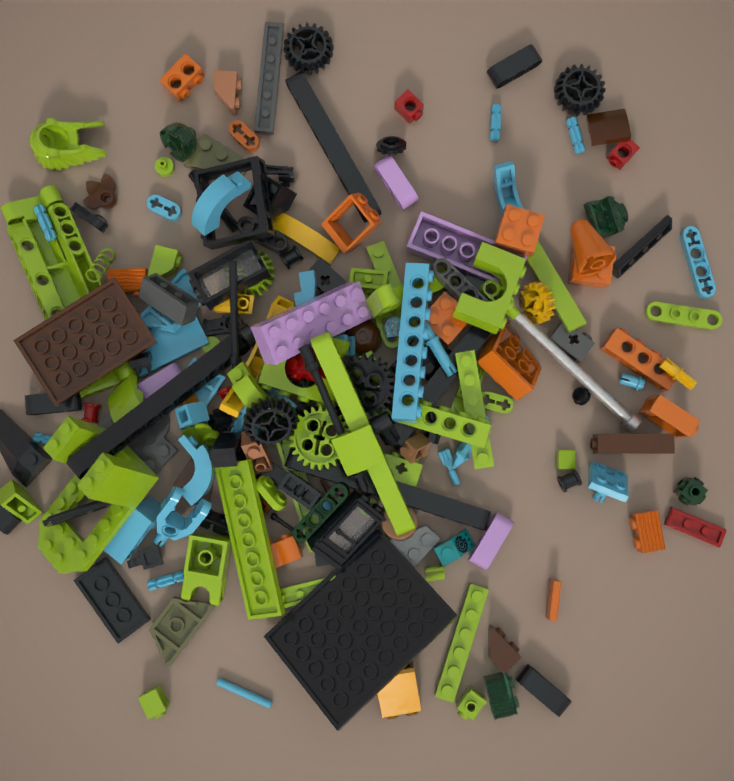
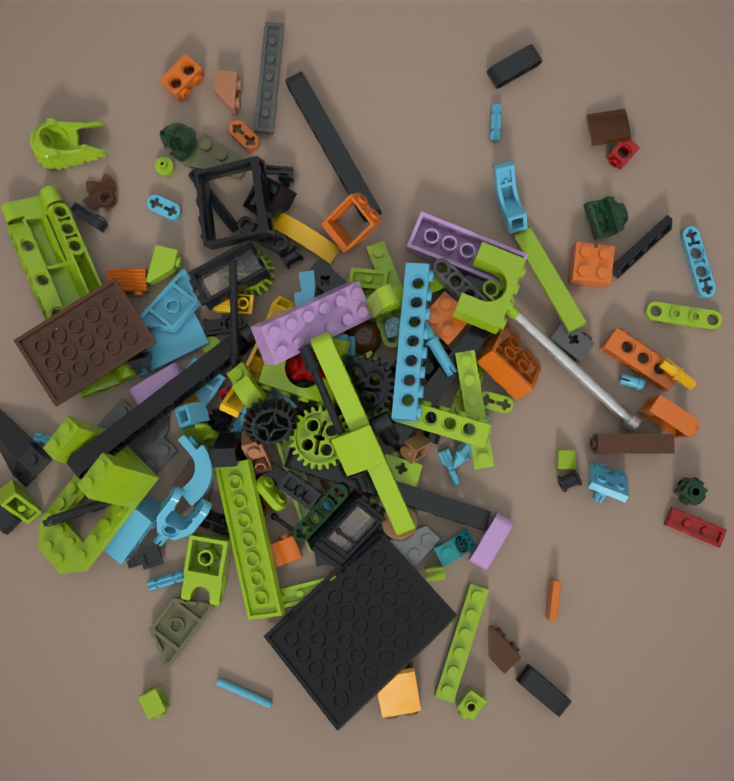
black beam [25,393,82,415] -> none
medium azure axle [34,204,57,241] -> none
black tile [73,557,151,644] -> none
red bush [81,402,101,423] -> none
lime piece [85,248,116,283] -> none
lime slope [108,373,144,423] -> none
dark grey brick [139,273,200,326] -> none
medium azure arch [191,171,251,236] -> none
black gear [283,22,334,75] -> none
lavender beam [373,155,419,210] -> none
black gear [376,136,406,155] -> none
red brick [394,89,424,124] -> none
clear green brick [483,672,520,720] -> none
orange brick [493,204,545,257] -> none
yellow gear [519,282,556,324] -> none
black gear [554,63,606,116] -> none
medium azure axle [566,117,586,154] -> none
orange cone [570,219,616,276] -> none
black plate [572,387,591,406] -> none
orange brick [629,509,666,553] -> none

